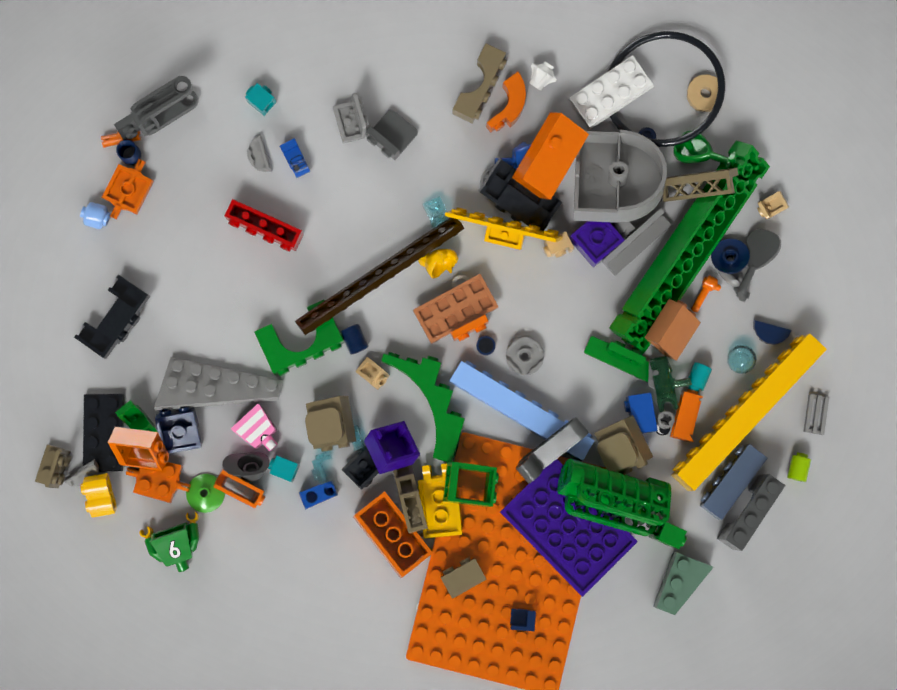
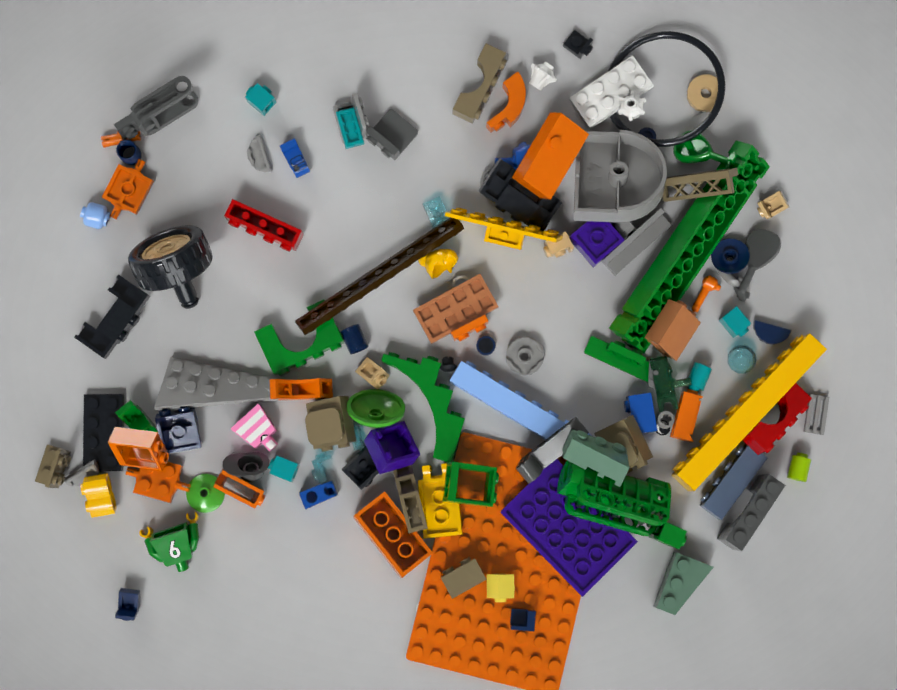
none -> dark blue bracket [115,588,140,621]
none -> black wheel [128,225,213,309]
none -> orange arch [270,378,333,400]
none -> teal plate [336,107,364,149]
none -> bright green dish [347,389,405,428]
none -> black piece [440,356,457,372]
none -> light yellow brick [487,573,515,602]
none -> sand green wedge [562,429,630,487]
none -> black bracket [563,30,593,59]
none -> white rock [618,91,646,121]
none -> teal brick [719,306,751,338]
none -> red arch [743,383,812,455]

